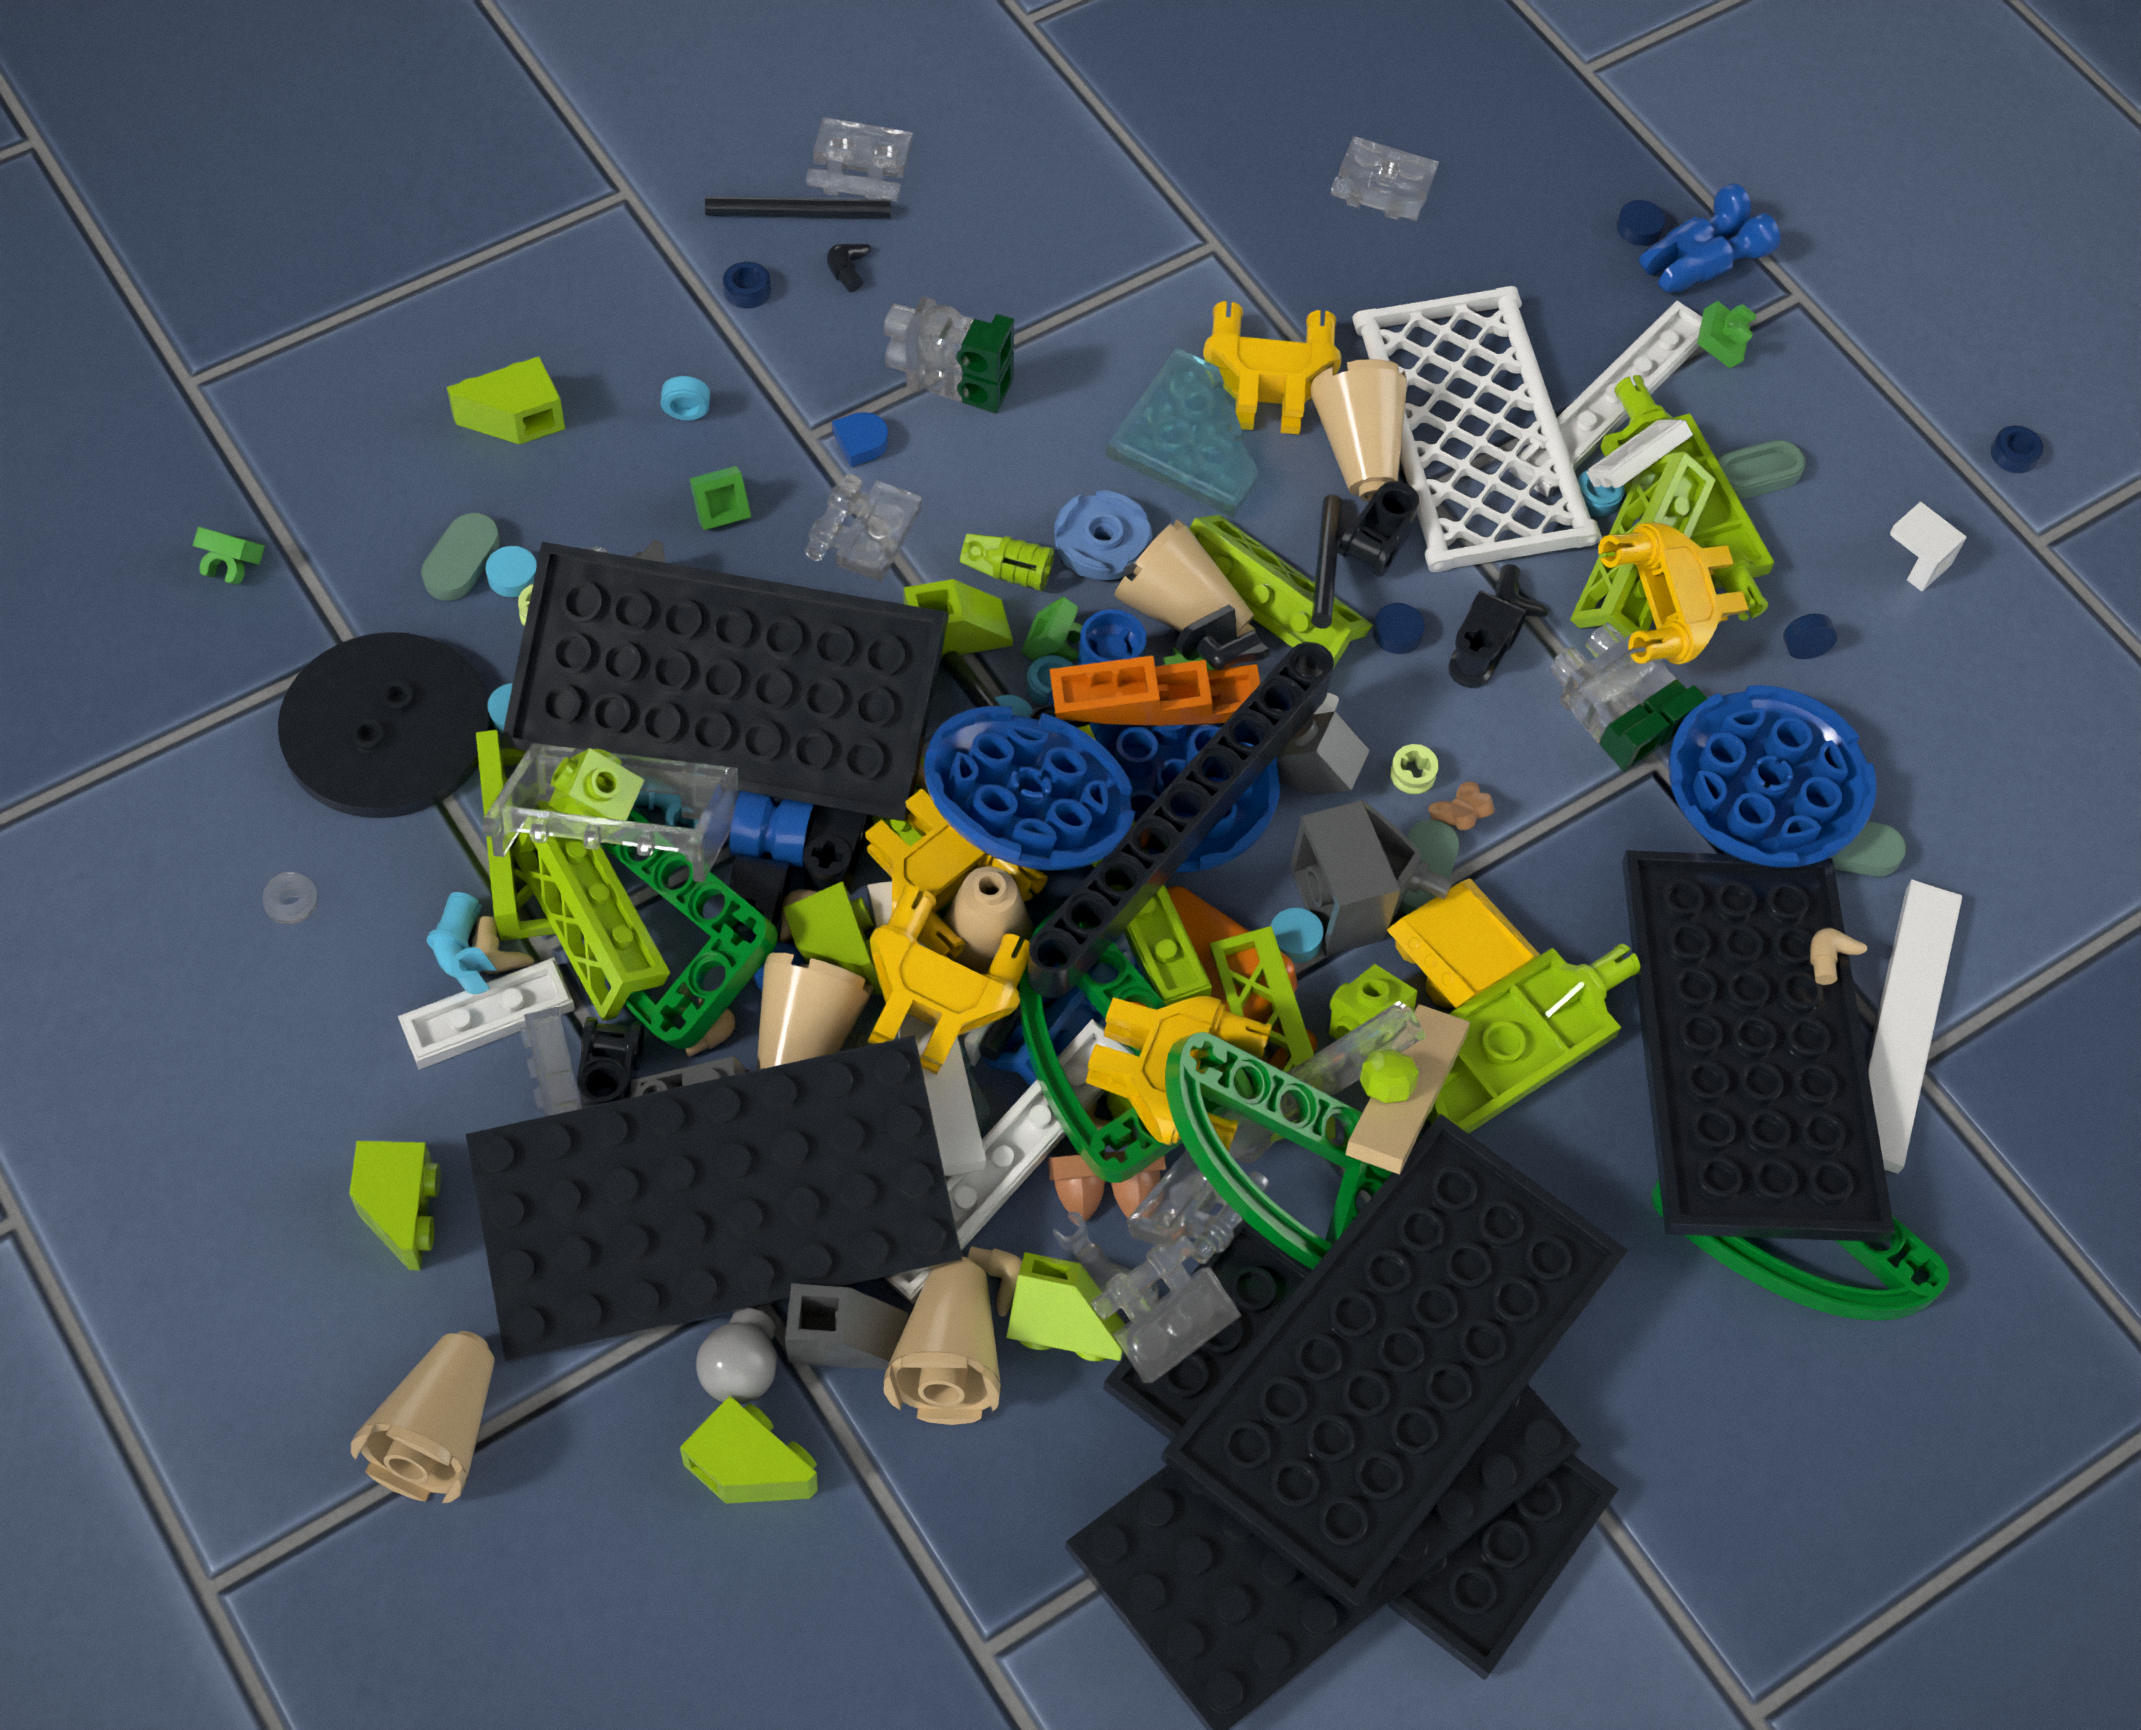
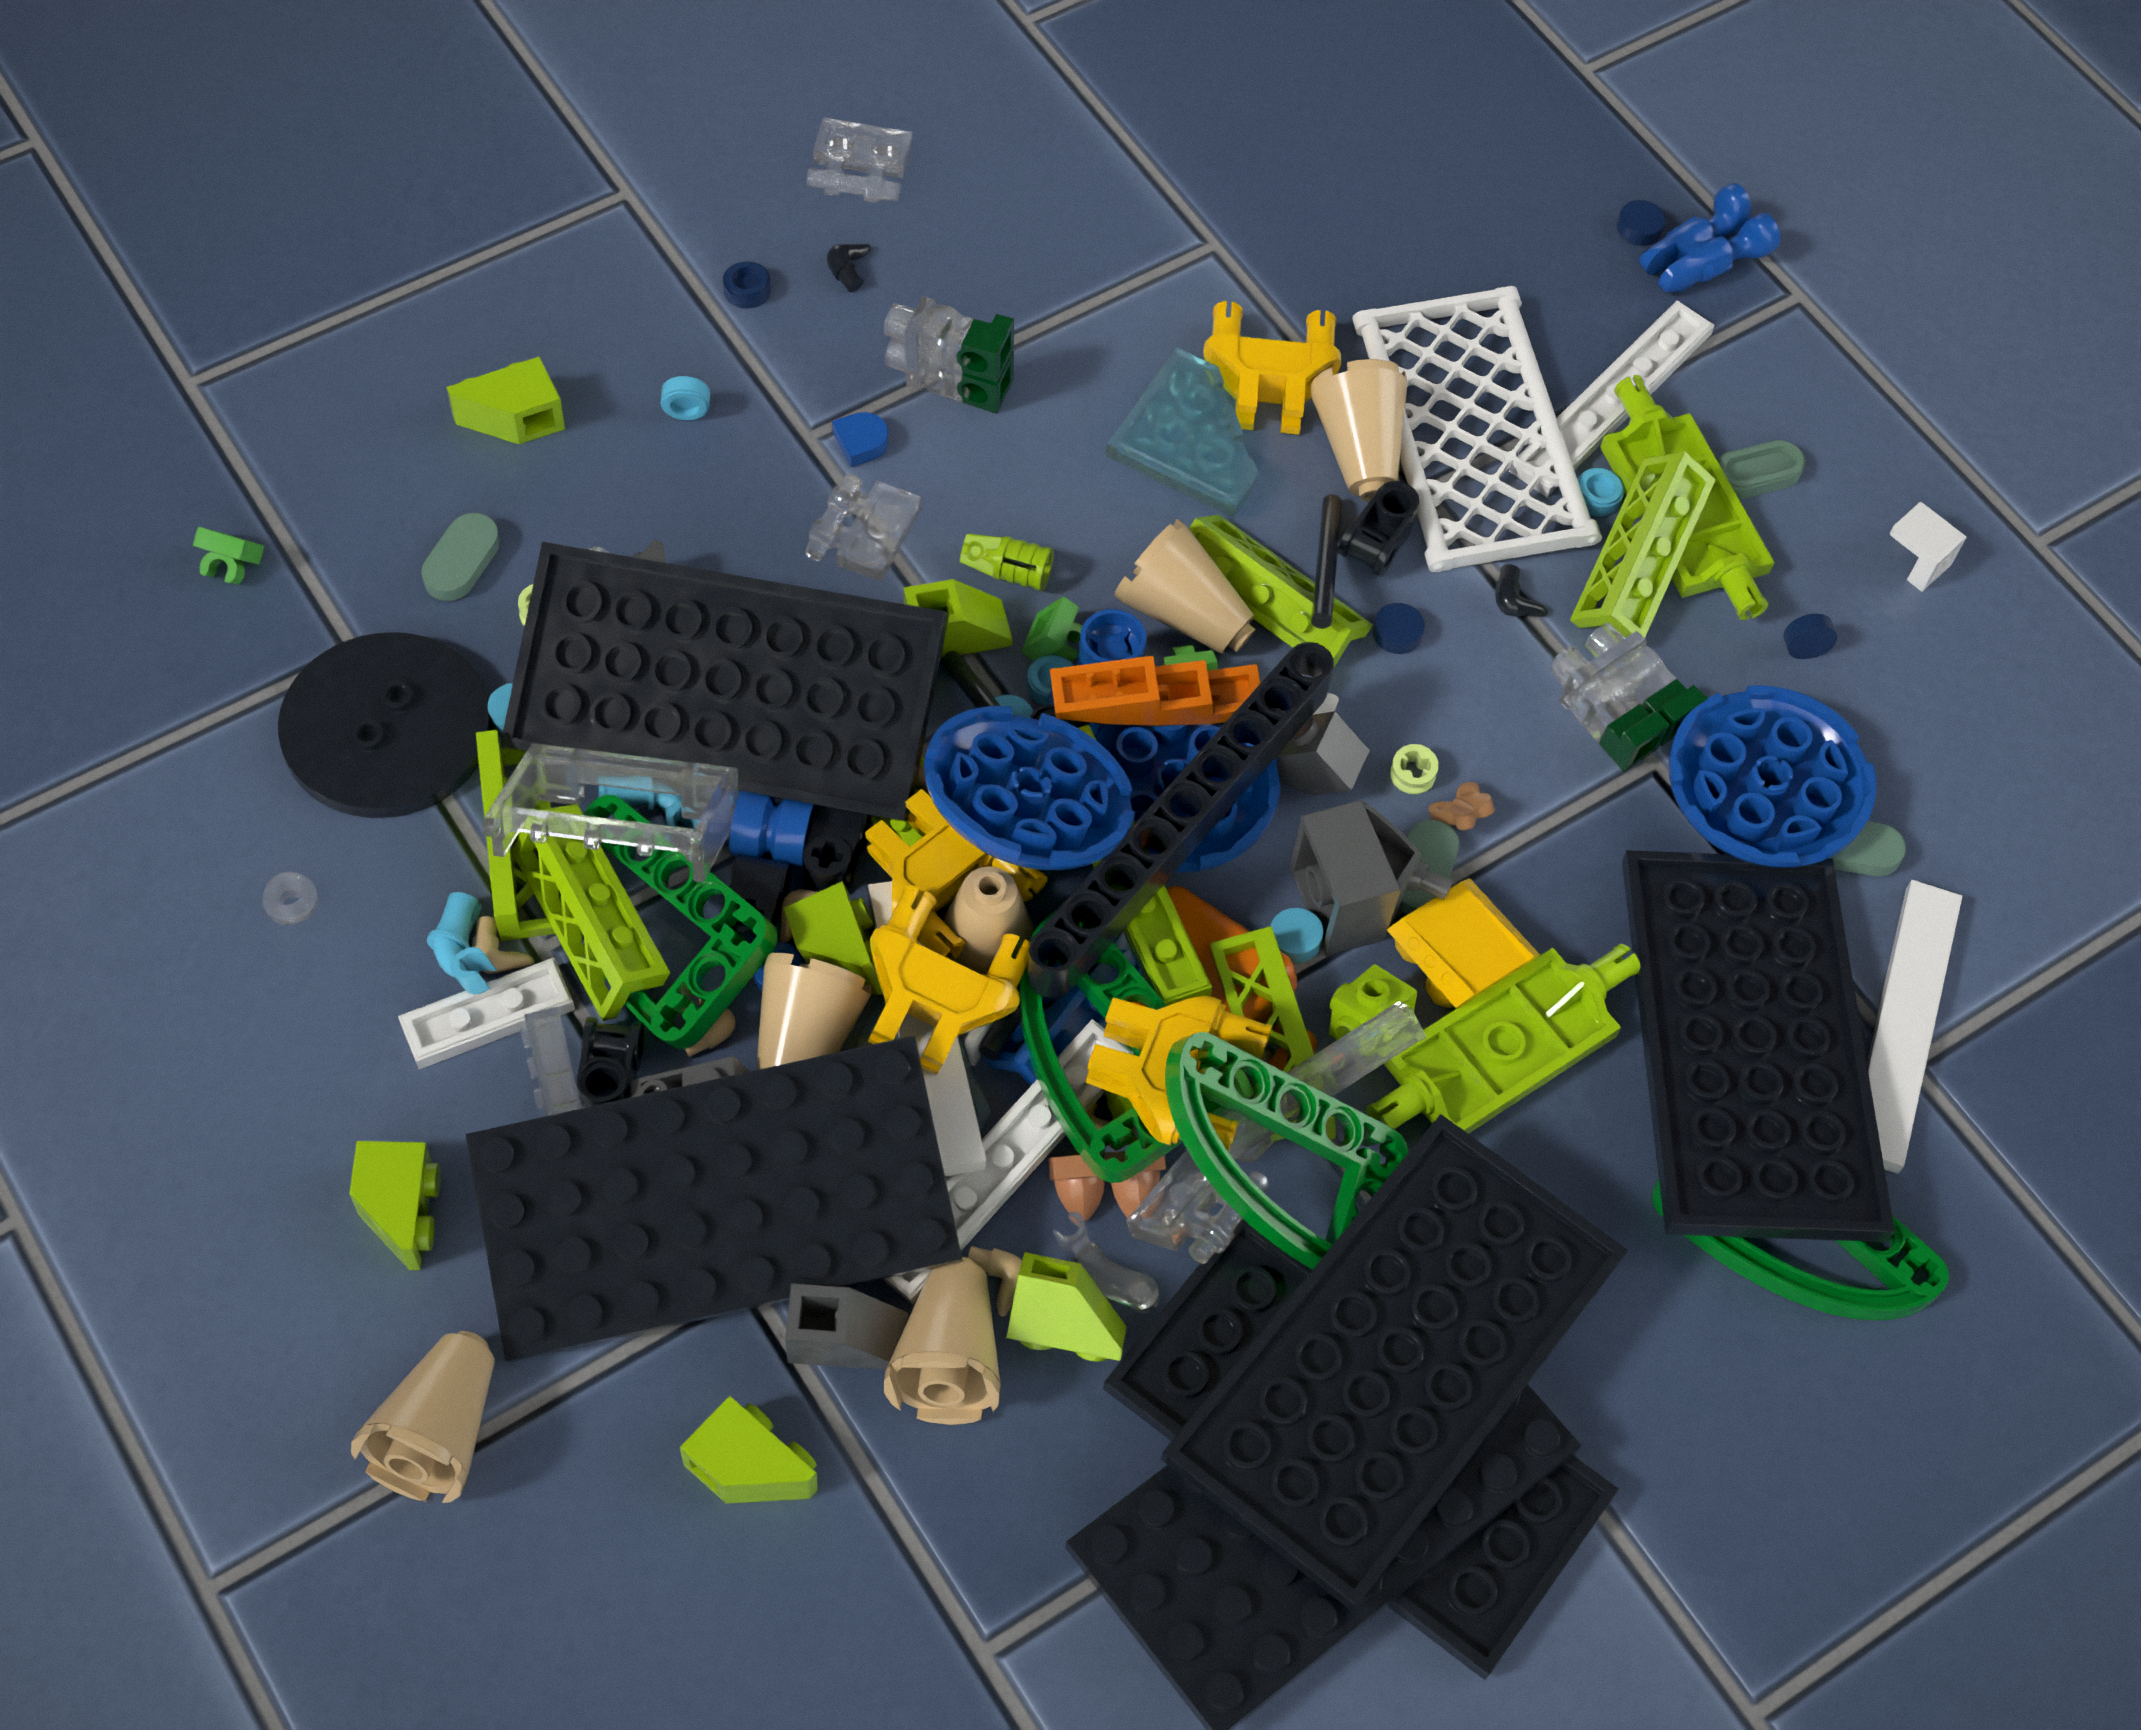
medium azure tile [486,546,537,597] -> none
lime brick [548,748,645,835] -> none
bright green tile [689,466,751,530] -> none
light grey piece [696,1308,777,1405] -> none
black bar [705,196,891,218] -> none
medium blue plate [1054,490,1153,580] -> none
clear plate [1091,1234,1241,1383] -> none
black piece [1176,604,1270,671] -> none
clear plate [1330,136,1439,222] -> none
tan tile [1346,1004,1470,1175] -> none
lime tile [1360,1049,1419,1104] -> none
black piece [1448,590,1527,688] -> none
white tile [1586,420,1693,488] -> none
yellow connector [1598,522,1748,665] -> none
bright green tile [1697,301,1756,368] -> none
tan animal [1810,928,1867,985] -> none
dark blue tile [1991,425,2043,473] -> none

